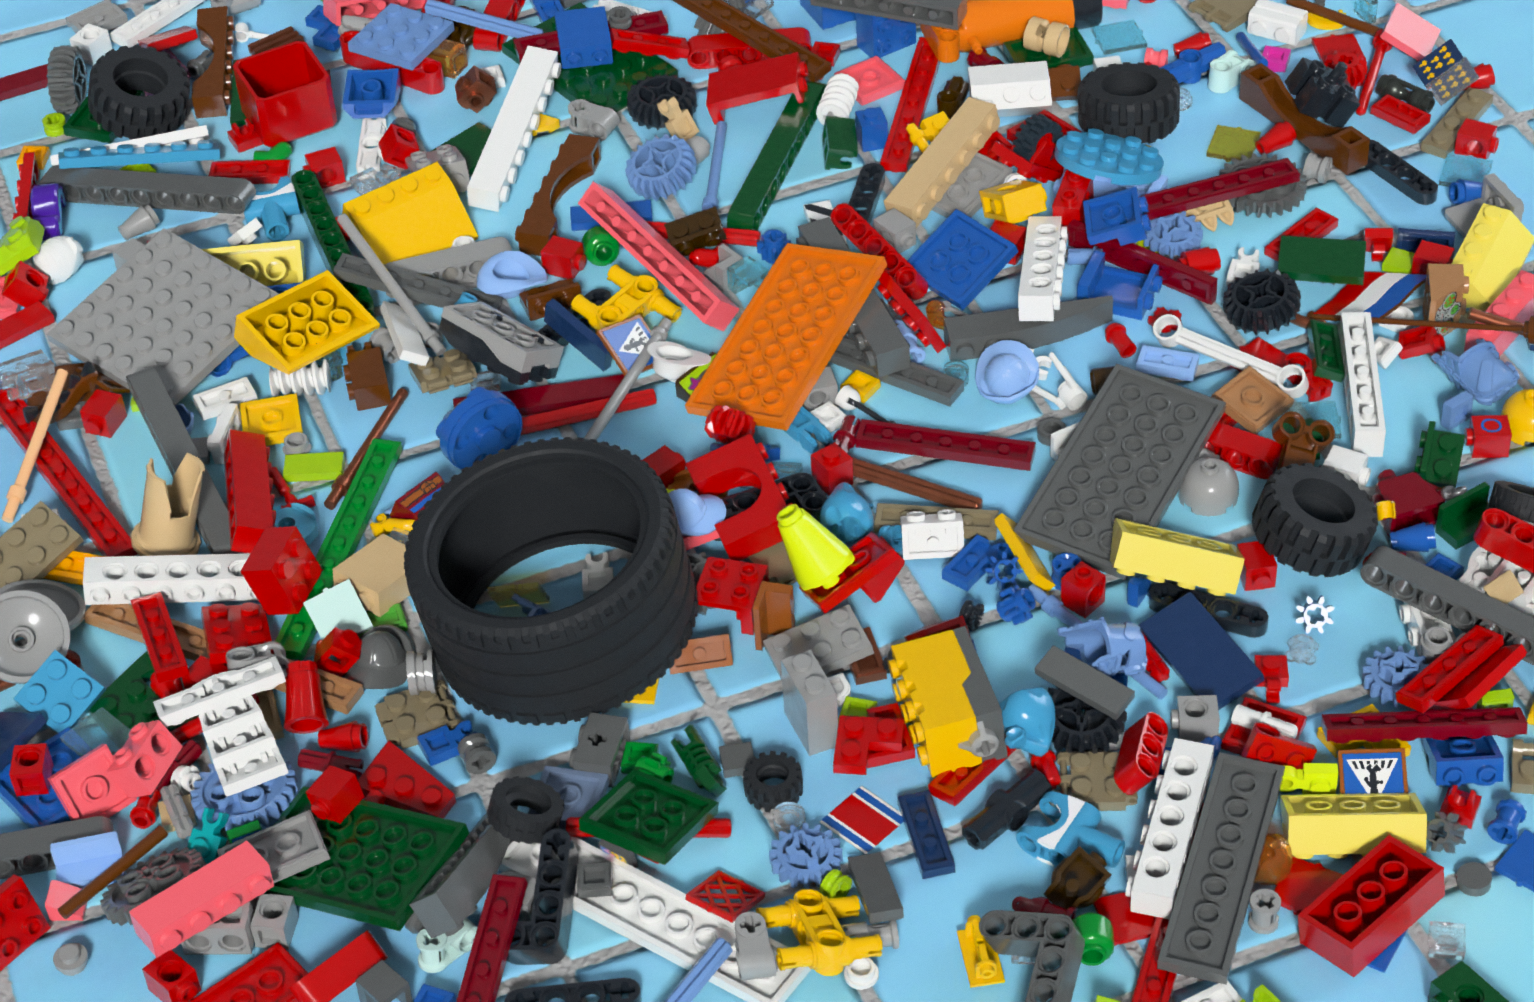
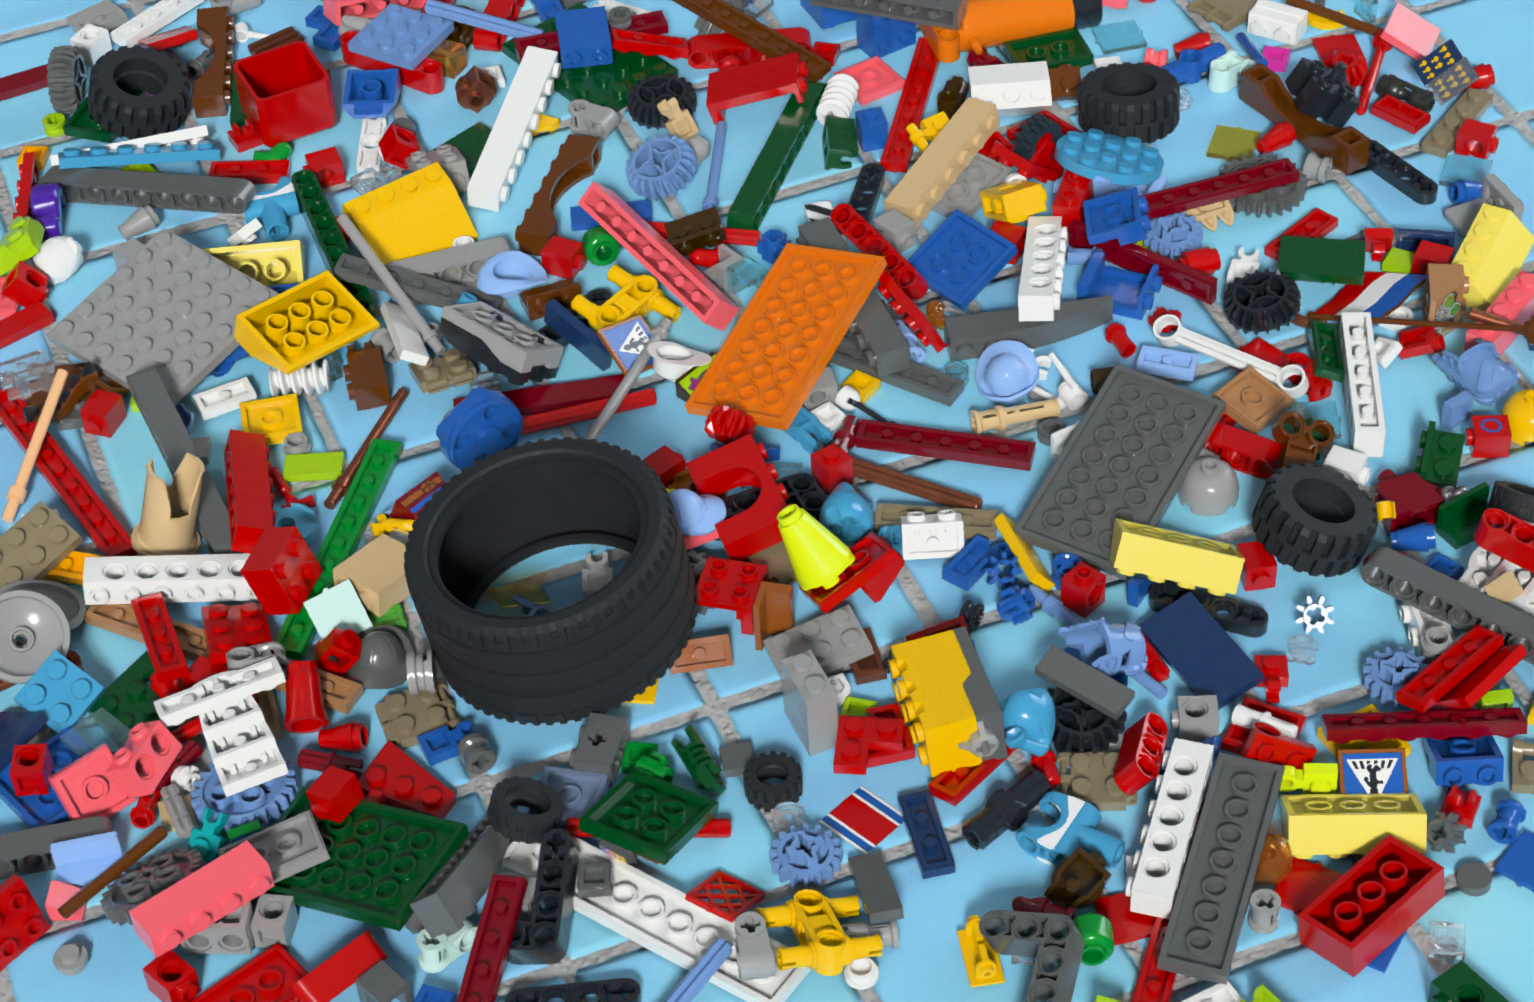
white plate [207,403,242,464] -> none
lime bush [819,869,852,898] -> none
tan wheel [1023,16,1070,58] -> none
none -> tan pin [969,398,1060,435]

